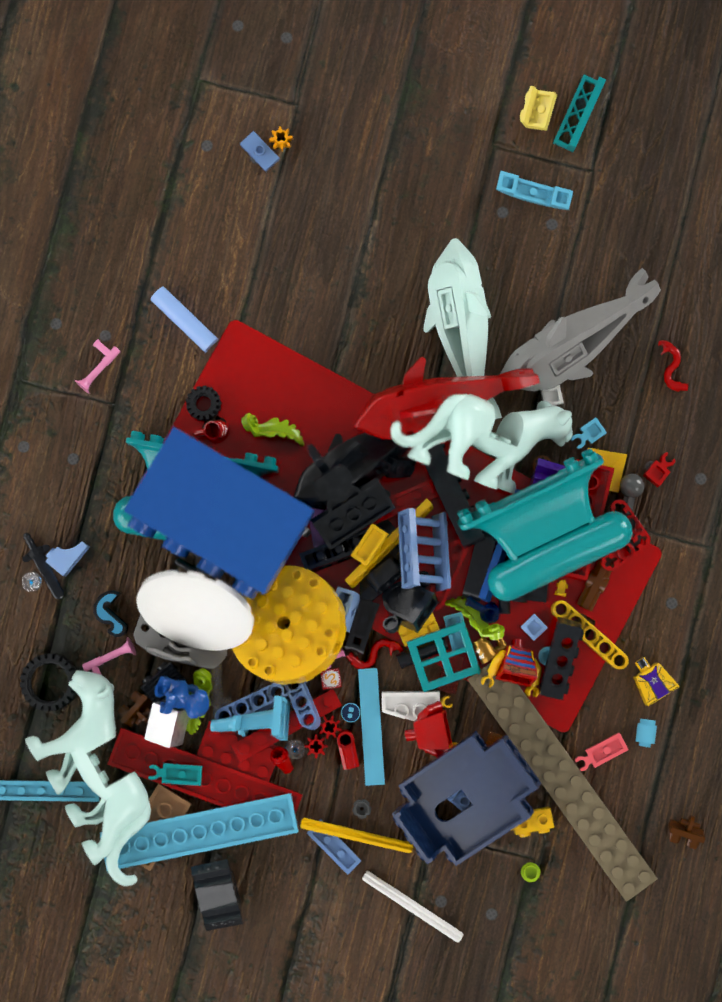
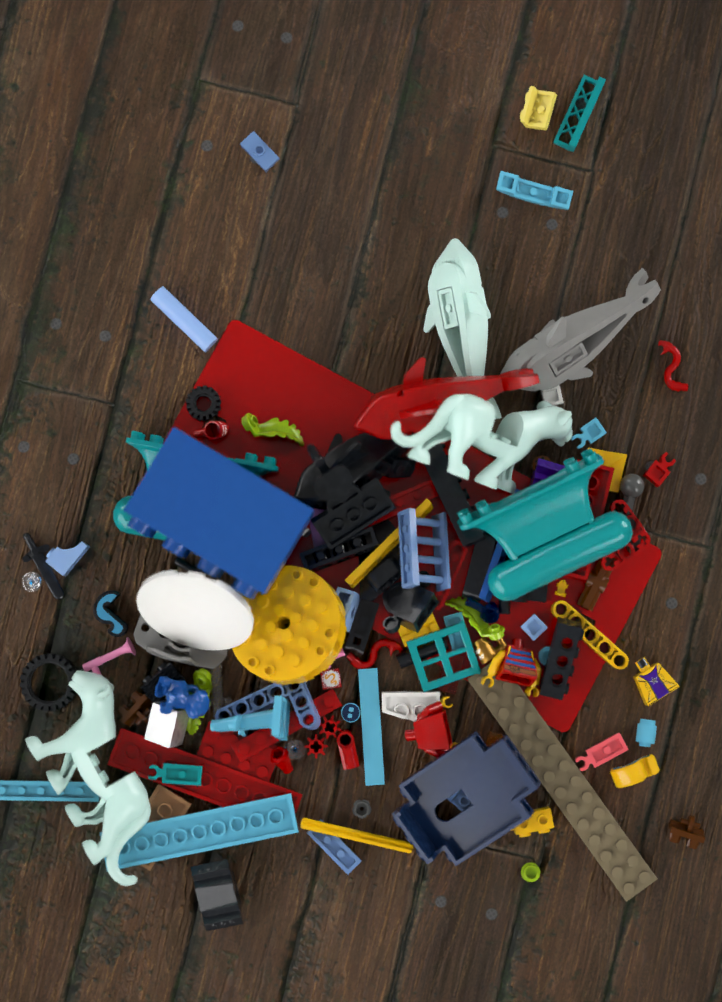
bright pink piece [75,339,121,394] -> none
light orange gear [269,126,293,152] -> none
yellow tile [351,523,389,567] -> none
white axle [362,871,463,943] -> none
none -> yellow animal [610,754,660,788]

